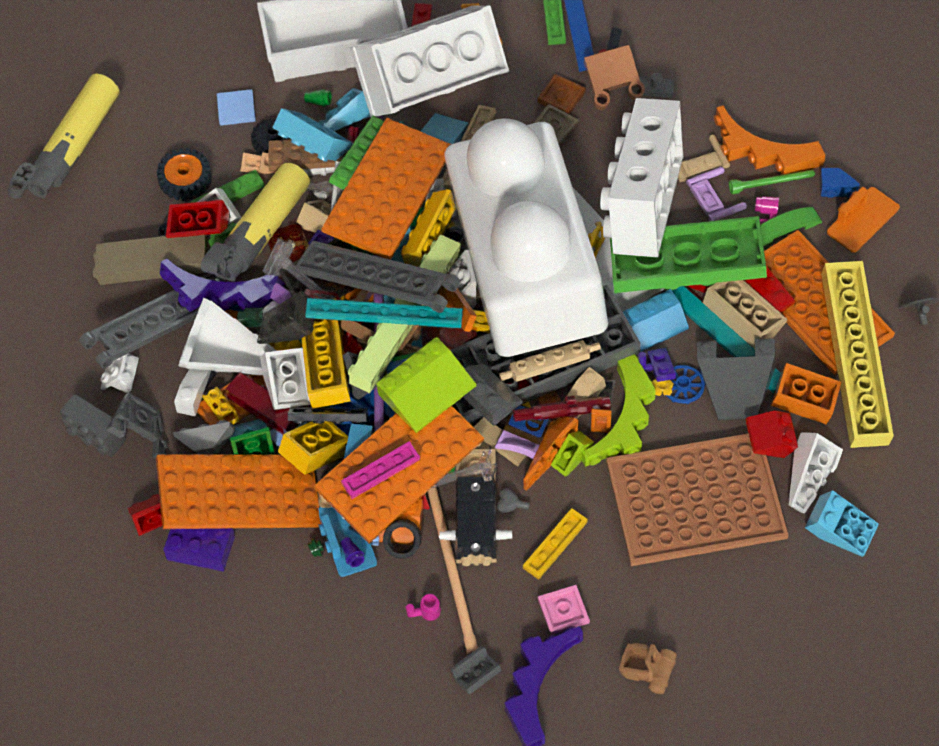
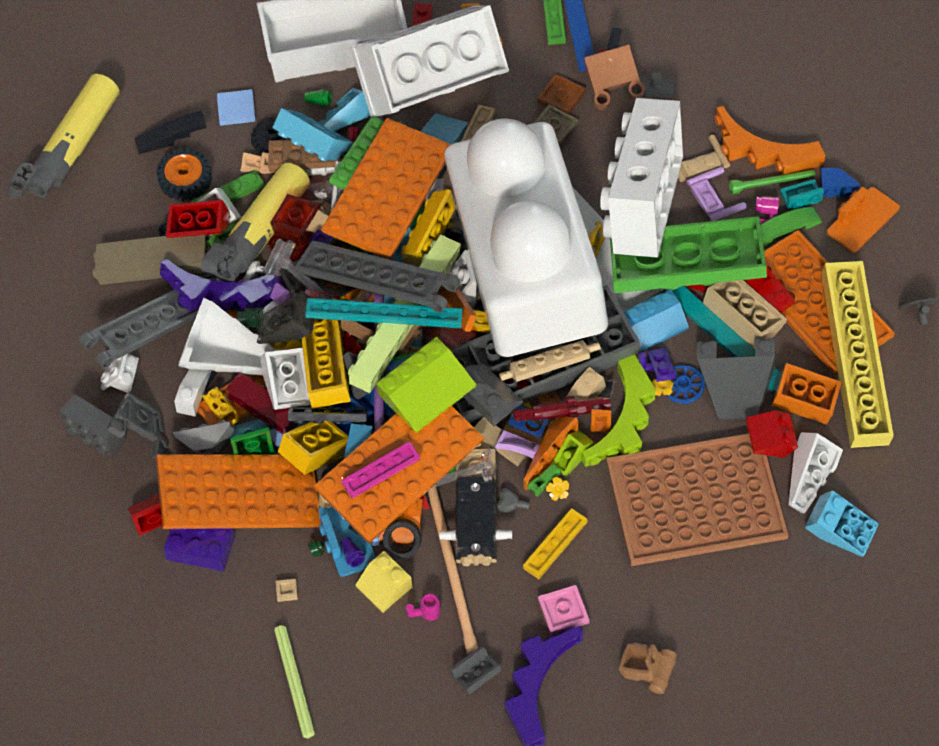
none -> black slope [135,110,207,154]
none -> white piece [239,260,267,282]
none -> clear red slope [270,194,320,240]
none -> yellowish green axle [274,625,315,738]
none -> tan tile [276,578,298,602]
none -> light yellow slope [356,551,412,613]
none -> bright green bar [527,464,561,497]
none -> yellow plant [546,476,569,501]
none -> teal bracket [780,179,824,210]

